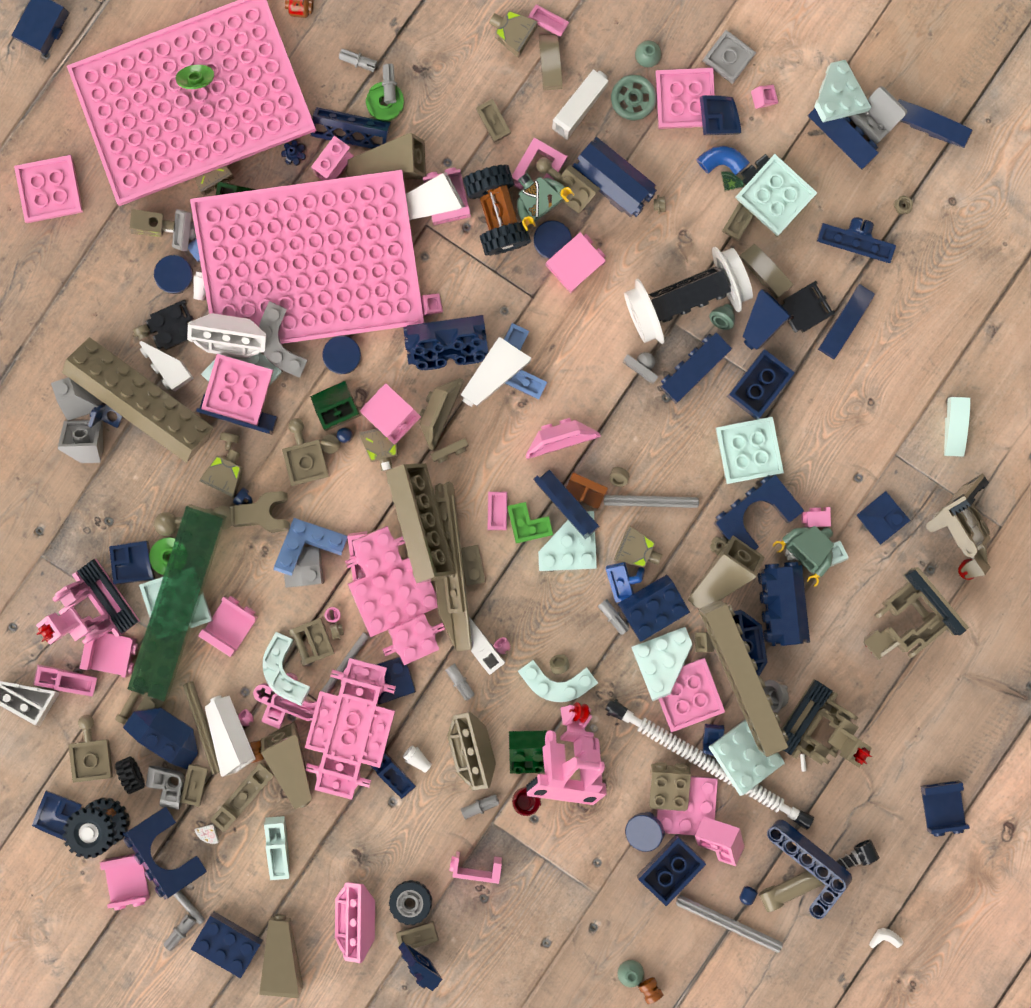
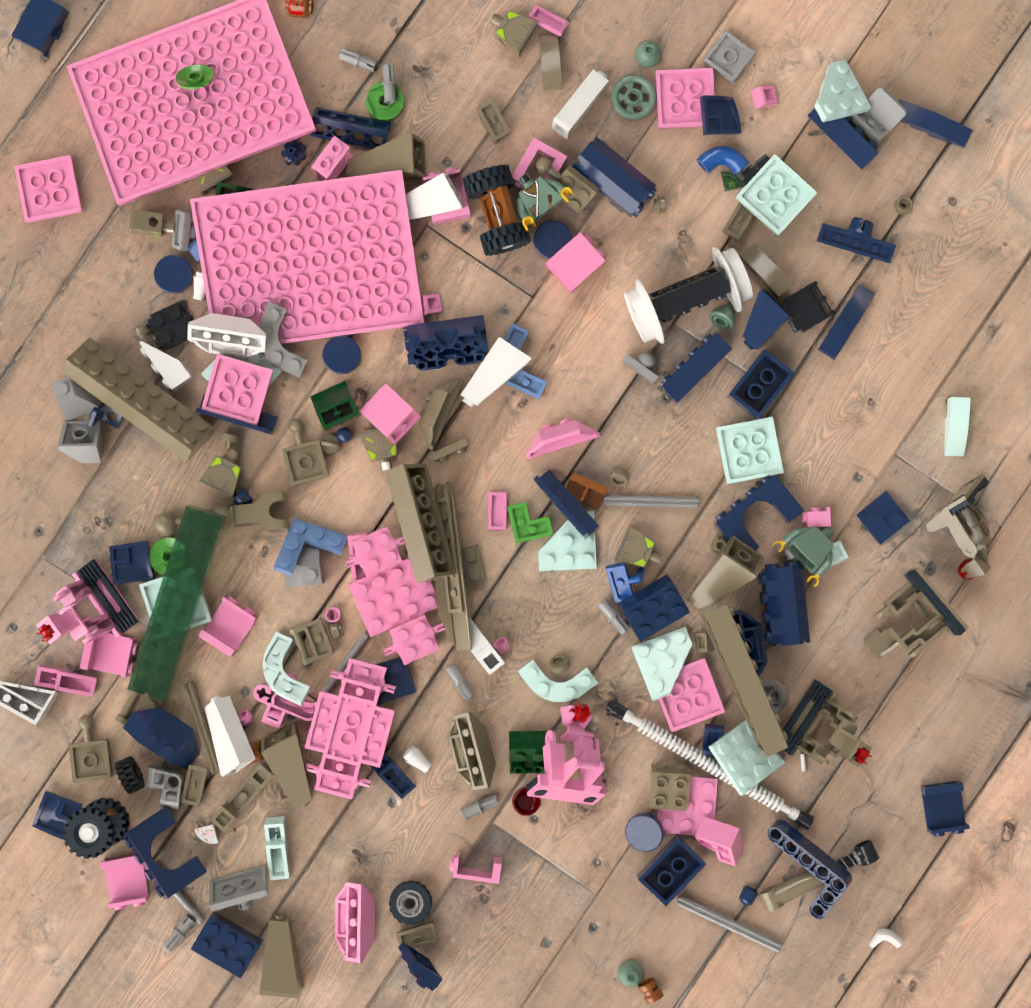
none -> light grey plate [209,865,268,911]

